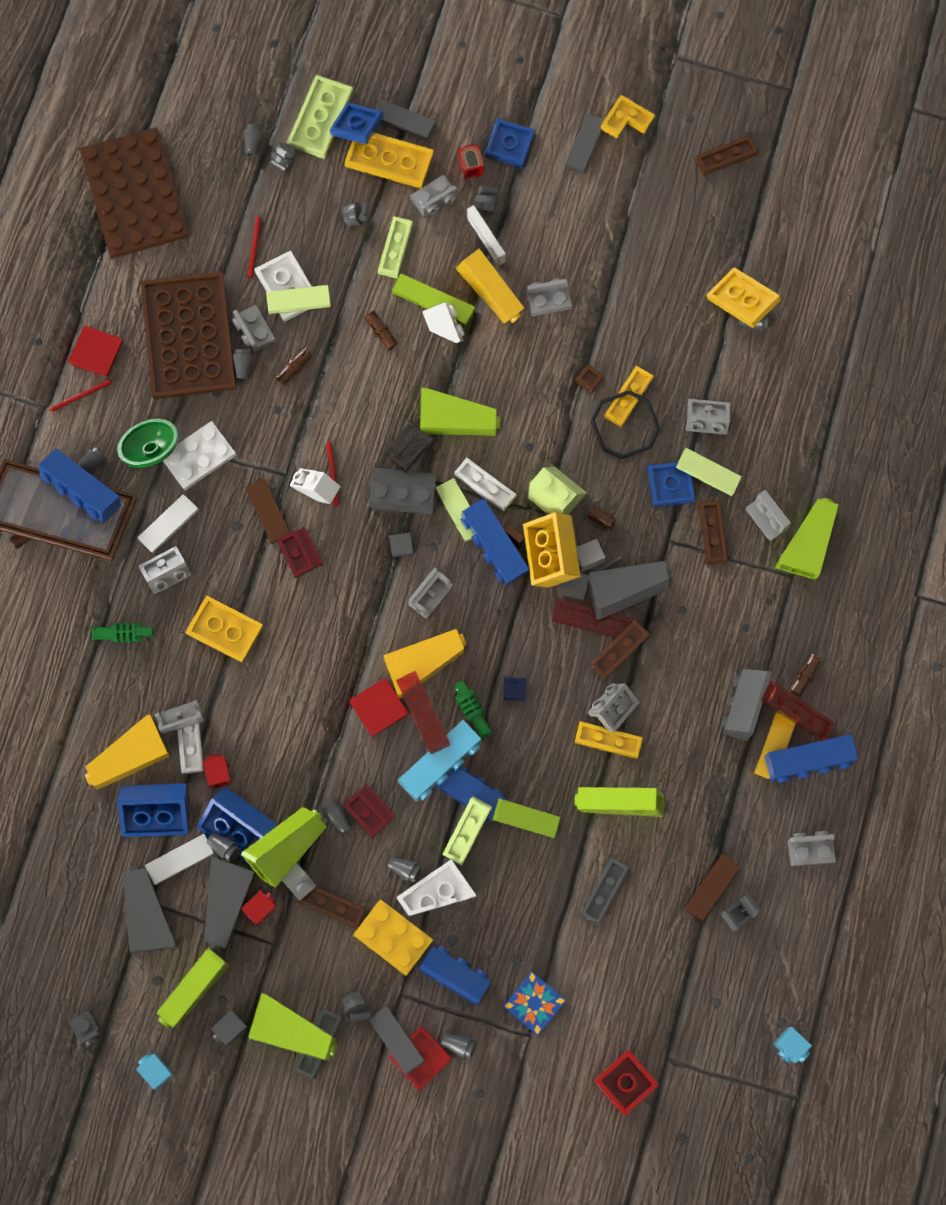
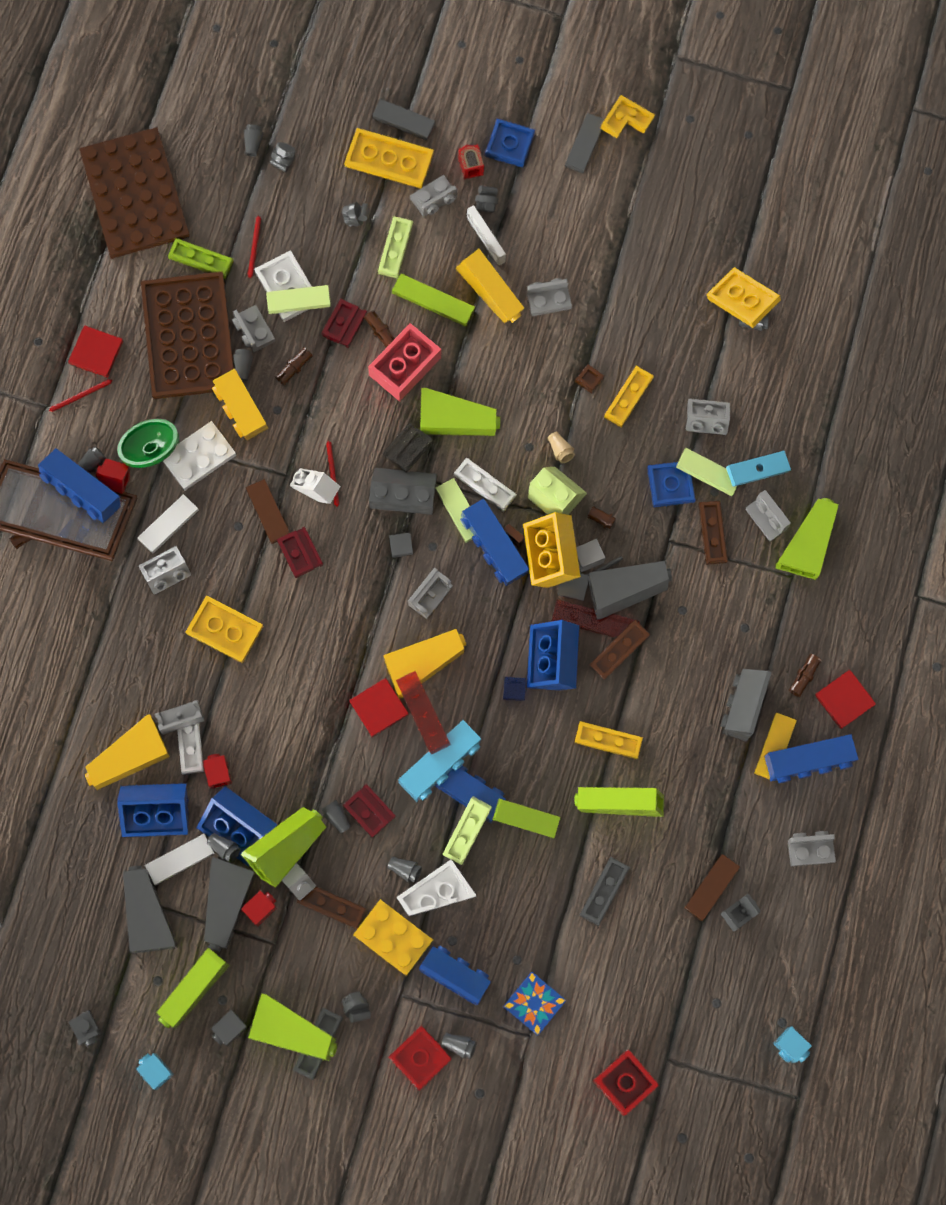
green hinge [92,623,153,643] -> none
yellowish green tile [287,75,354,159] -> none
blue tile [330,102,384,144] -> none
dark grey tile [368,1006,425,1076] -> none
white slope [422,302,465,343] -> none
green hinge [454,680,492,738] -> none
light grey bracket [588,683,640,732] -> none
black piece [591,391,660,459] -> none
reddish brown tile [695,135,759,176] -> none
clear red tile [761,681,834,741] -> none
none -> red brick [96,459,130,494]
none -> lime tile [168,238,233,279]
none -> yellow brick [212,368,269,440]
none -> dark red plate [322,298,367,348]
none -> coral brick [368,323,441,402]
none -> blue slope [527,620,579,690]
none -> tan cone [548,432,575,464]
none -> medium azure tile [726,451,791,487]
none -> red tile [815,670,876,729]

